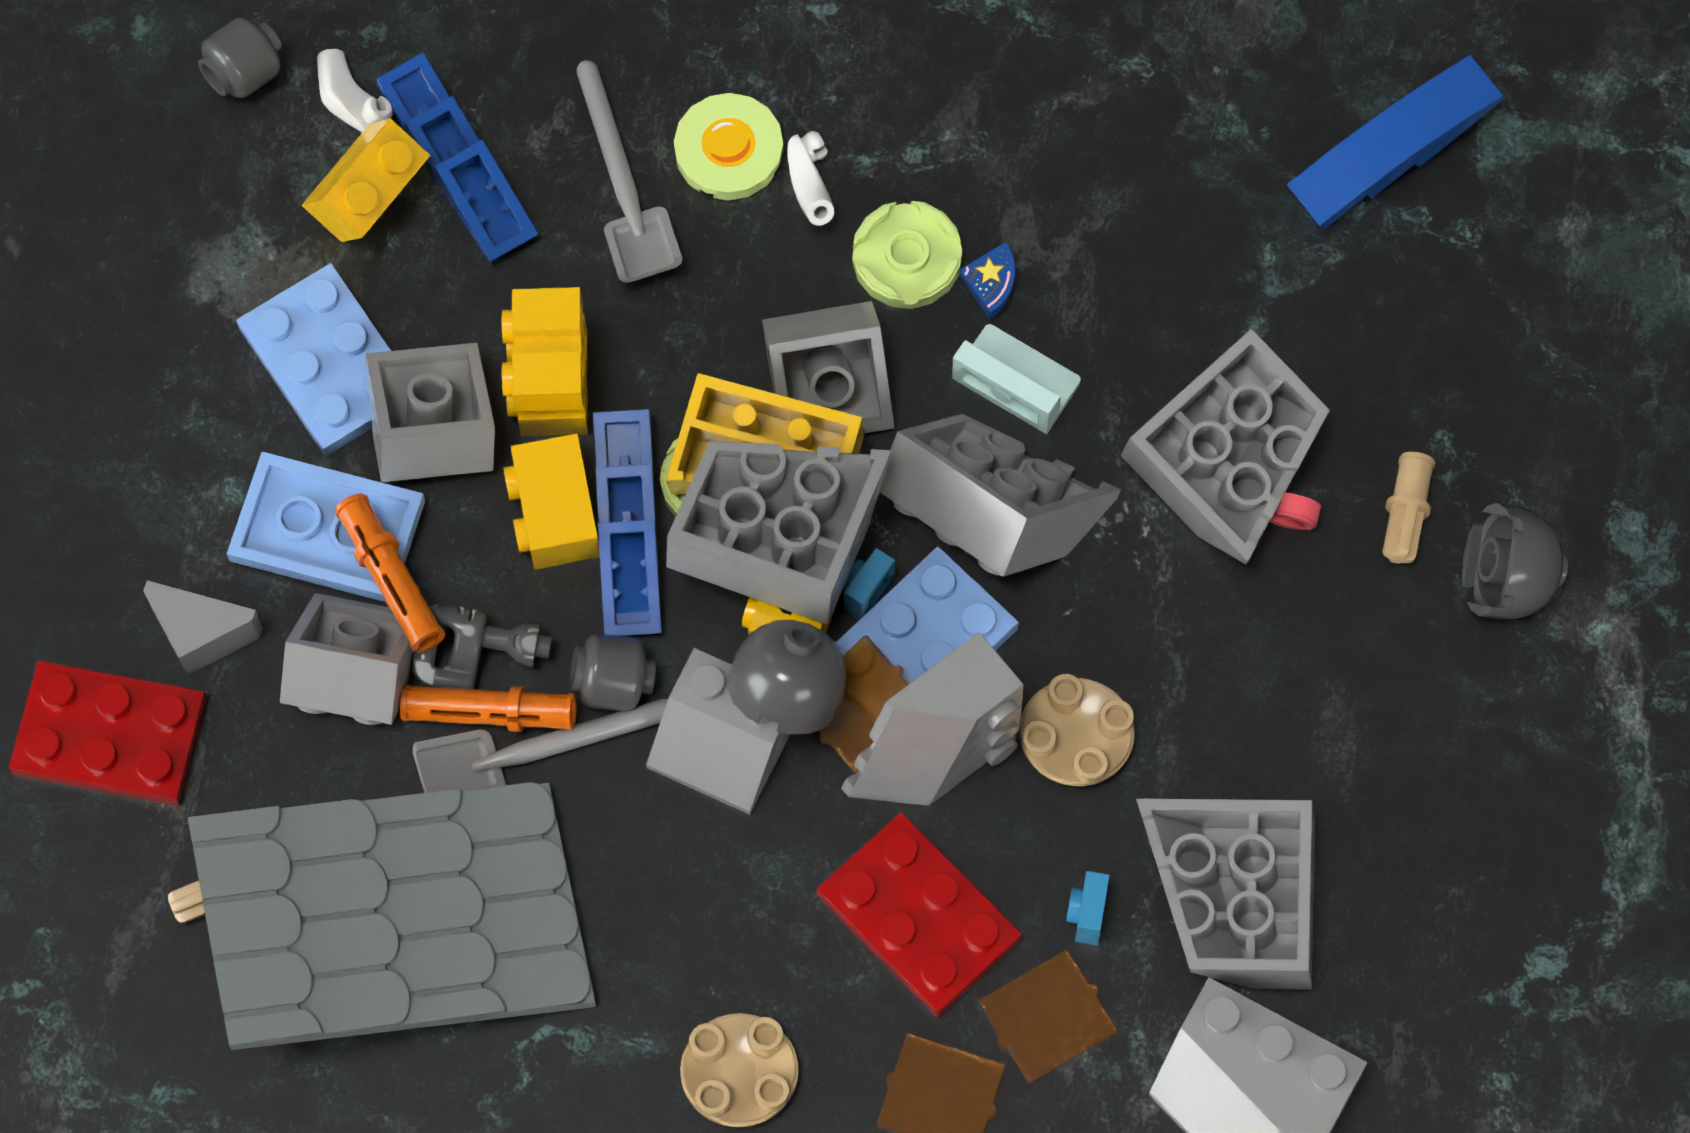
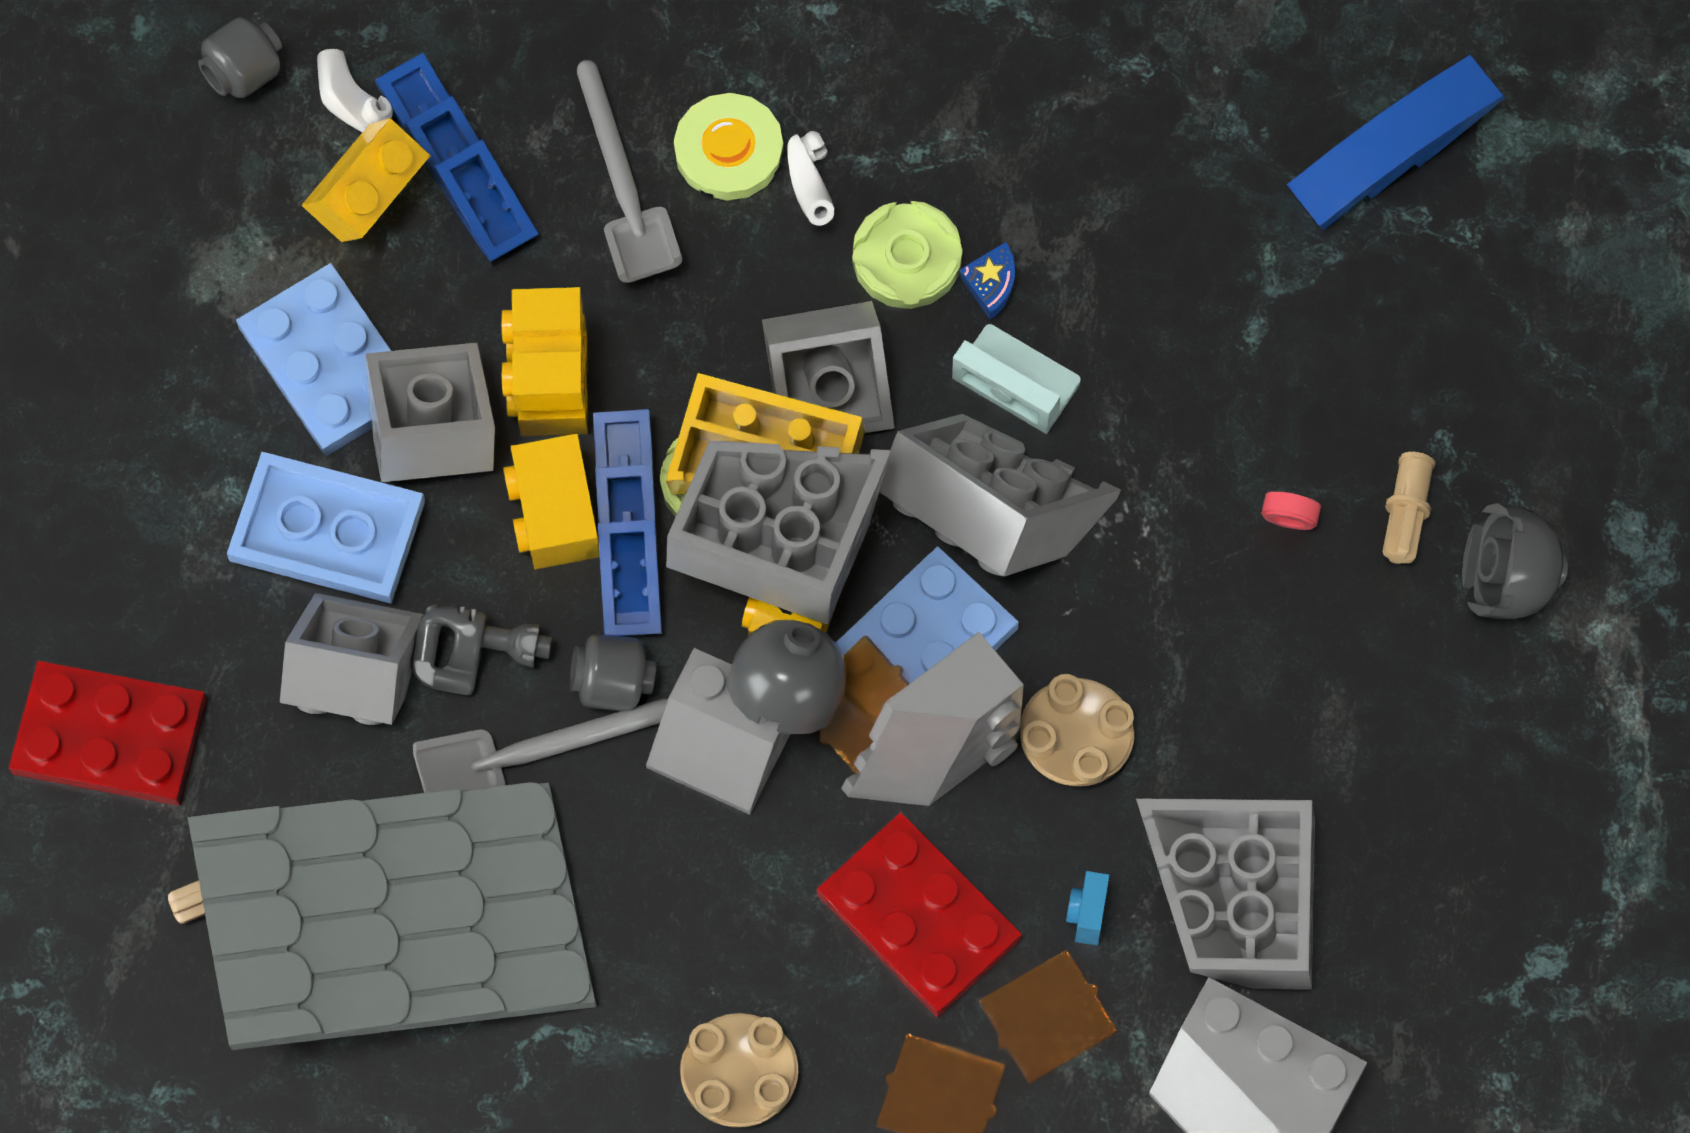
light grey slope [143,580,263,676] -> none
orange pin [334,493,445,653] -> none
orange pin [400,685,577,732] -> none
dark azure plate [843,548,895,620] -> none
light grey wedge [1121,329,1330,564] -> none

